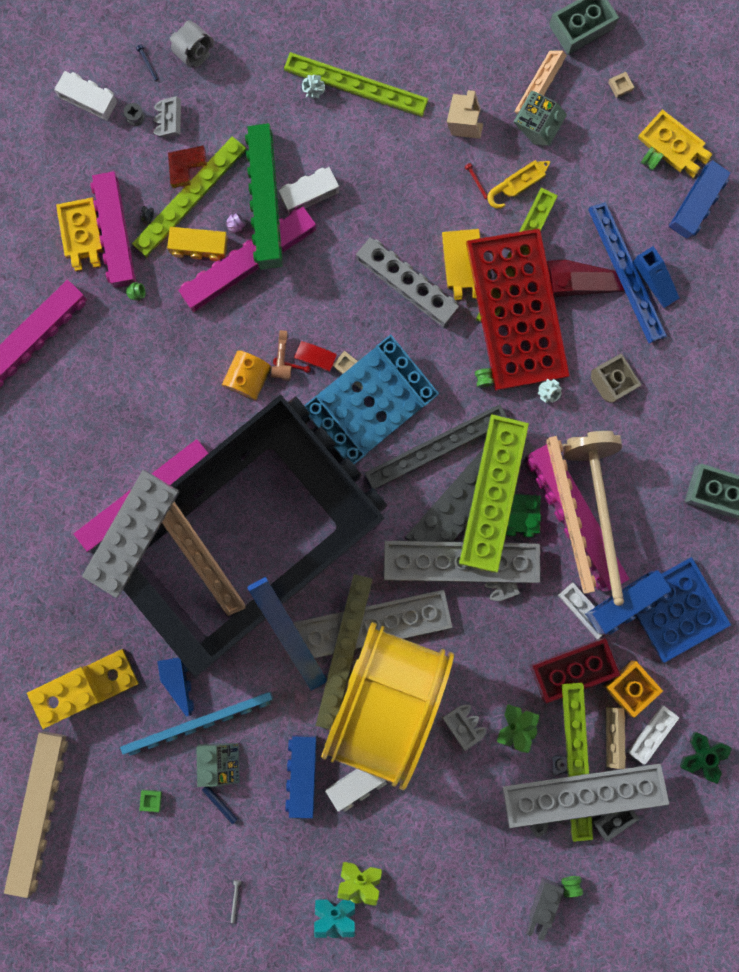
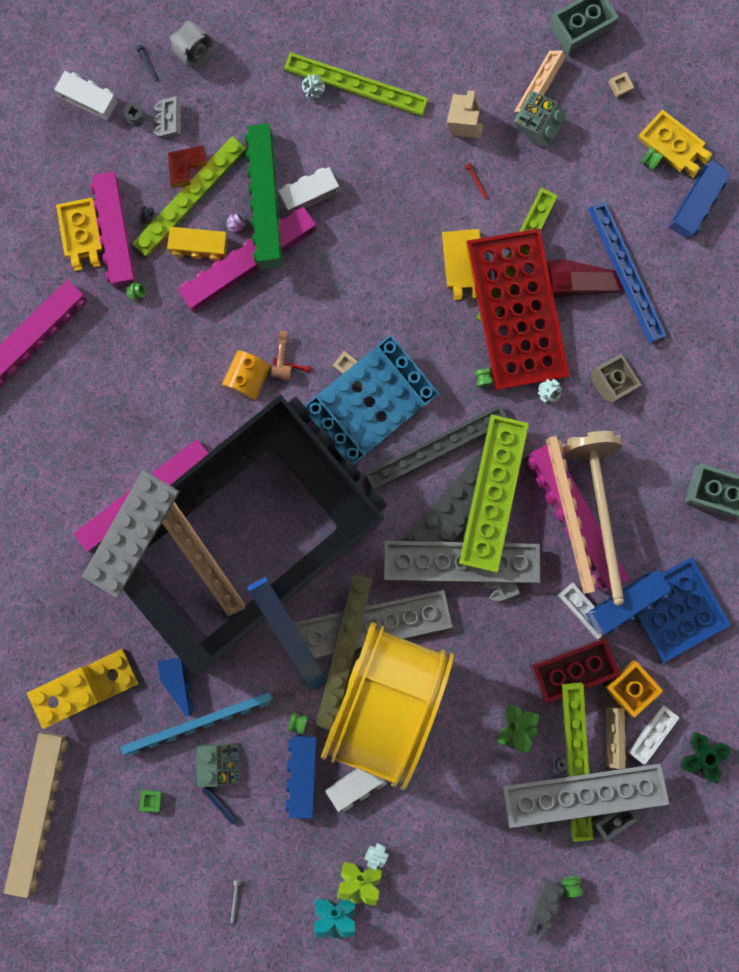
red slope [294,341,337,372] -> none
light grey brick [356,237,459,328] -> none
light grey plate [442,705,487,751] -> none
yellow plate [487,160,550,209] -> none
green plate [505,494,541,538] -> none
blue slope [633,246,680,308] -> none
none -> bright green wheel [288,712,308,735]
none -> light aqua gear [364,843,389,870]

